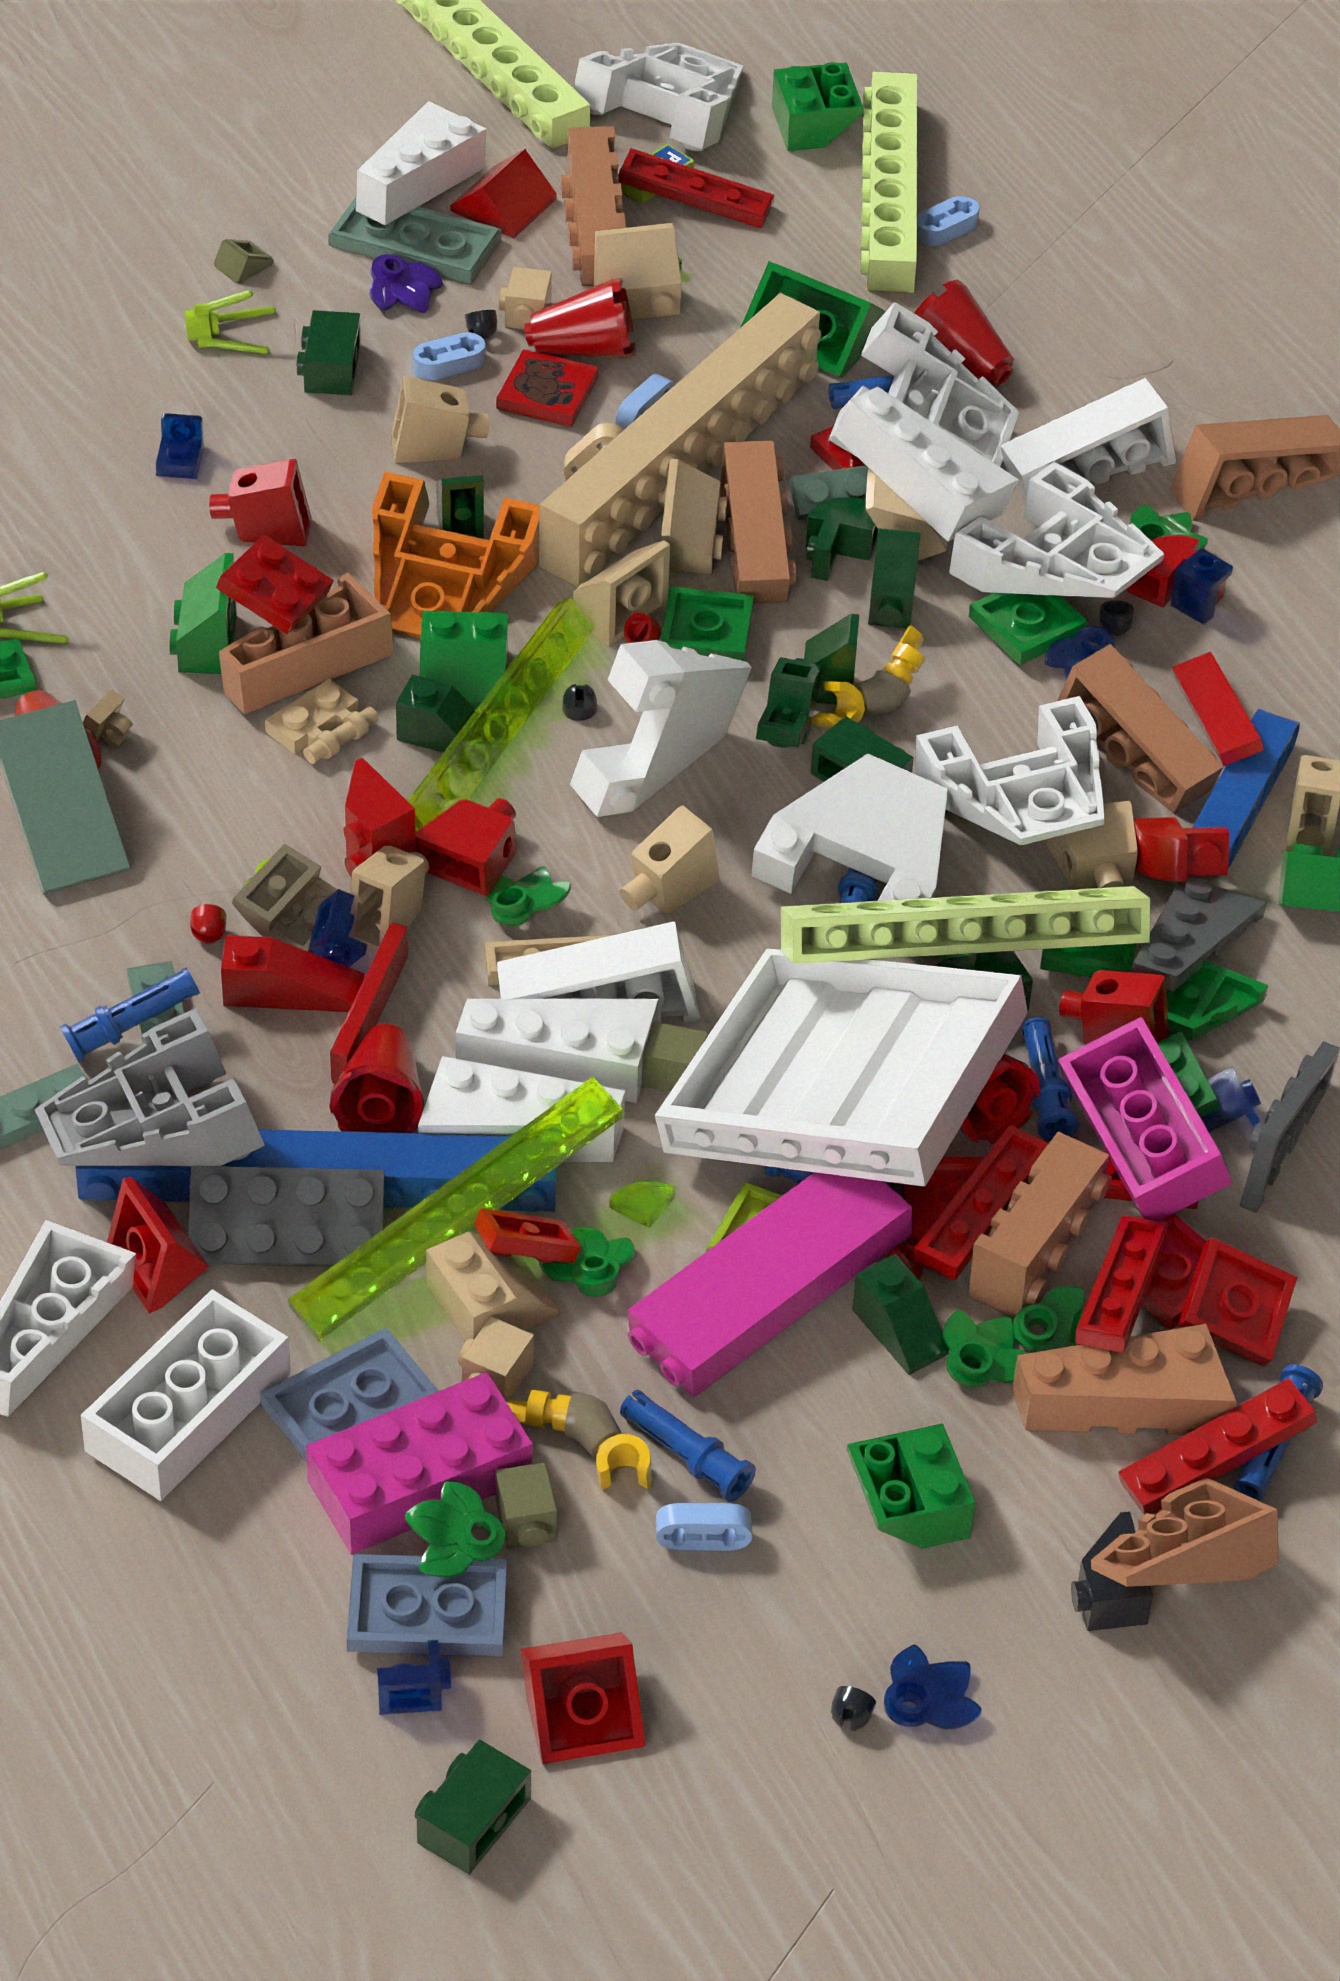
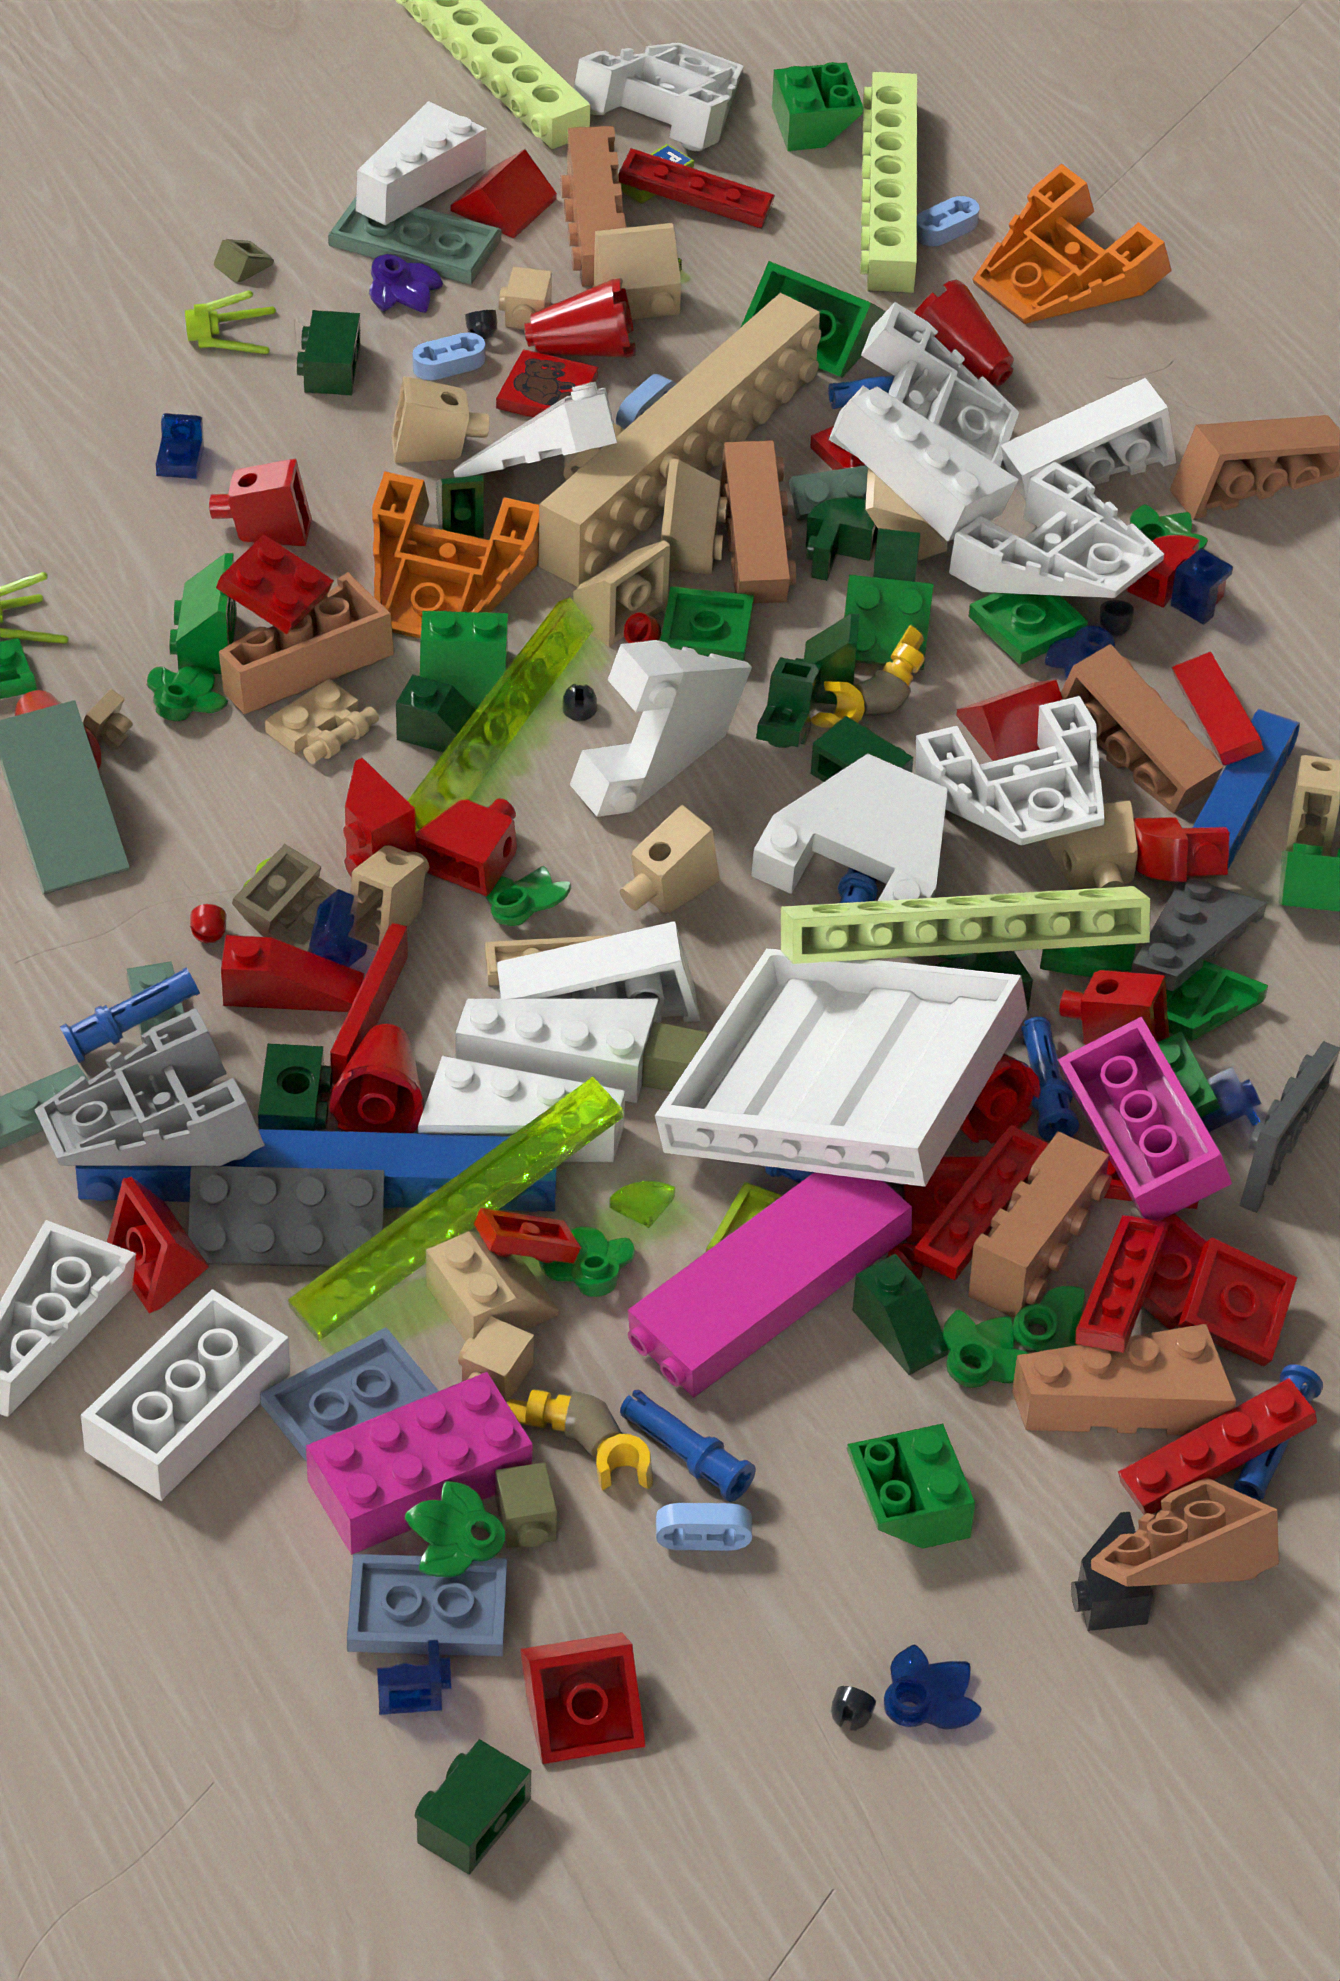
none -> green plate [147,666,229,721]
none -> dark green brick [258,1043,333,1131]
none -> white wedge [453,382,617,478]
none -> green plate [844,575,934,670]
none -> red slope [956,679,1063,761]
none -> orange wedge [973,163,1172,324]

